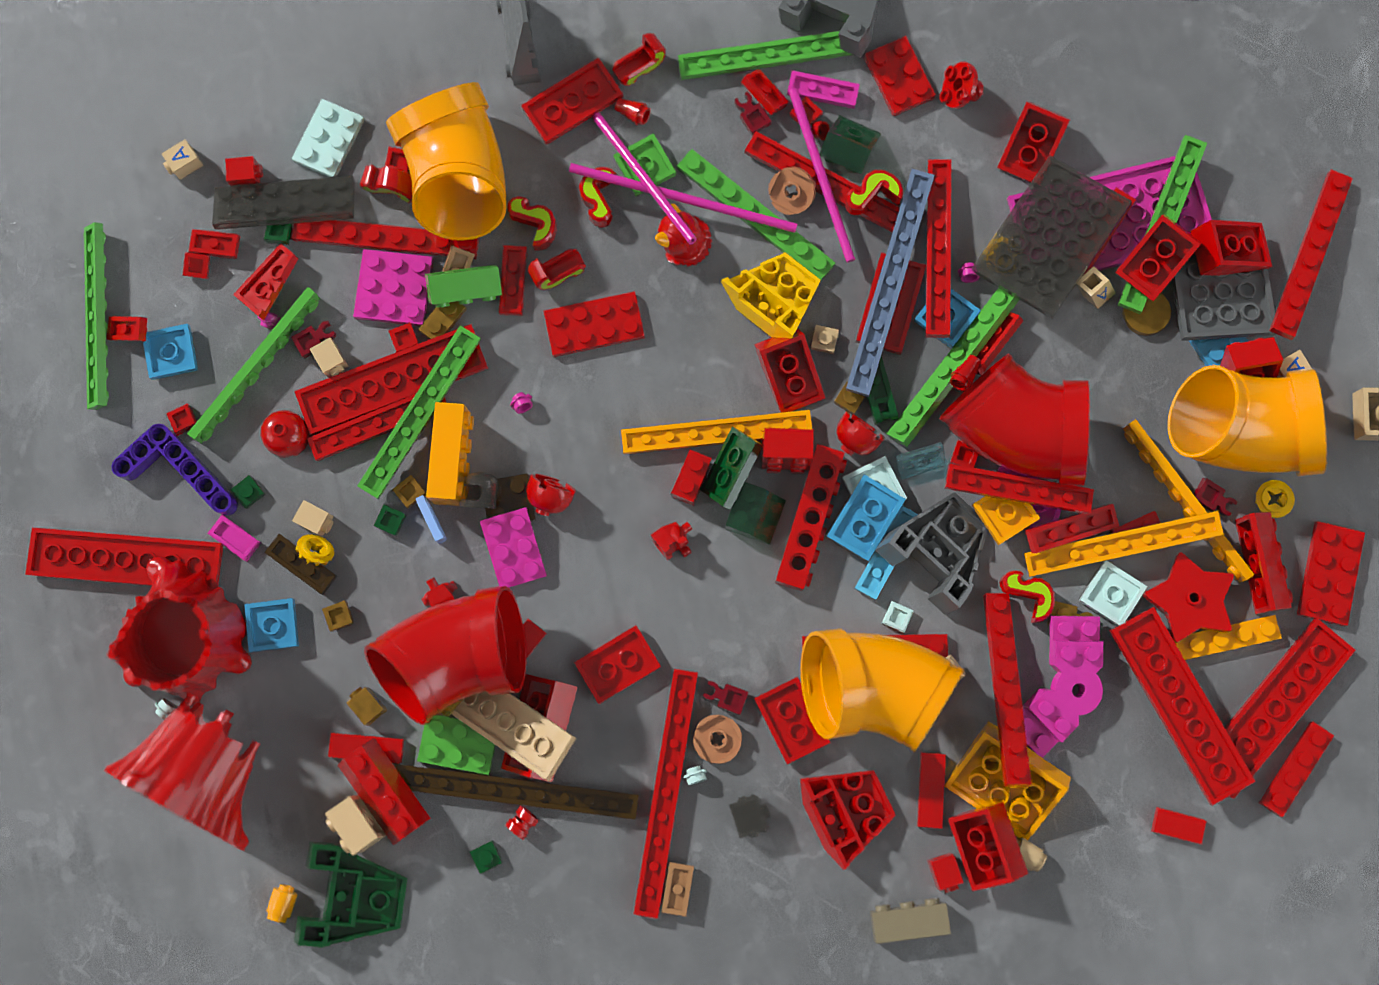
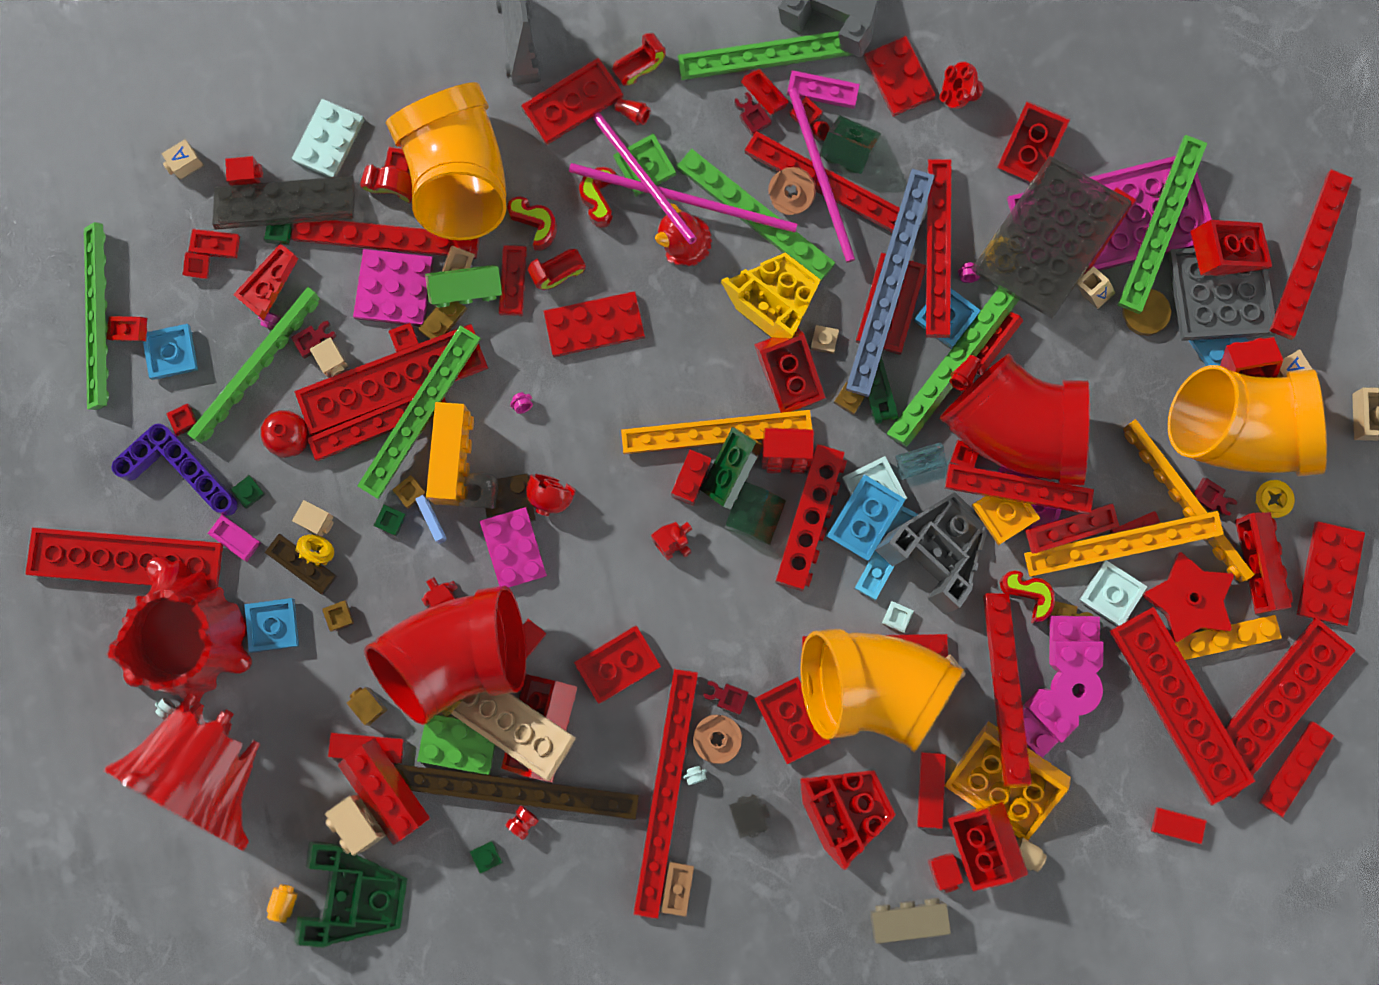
red cylinder [836,411,885,456] -> none
red animal [845,170,904,216] -> none
red slope [1116,214,1202,301] -> none

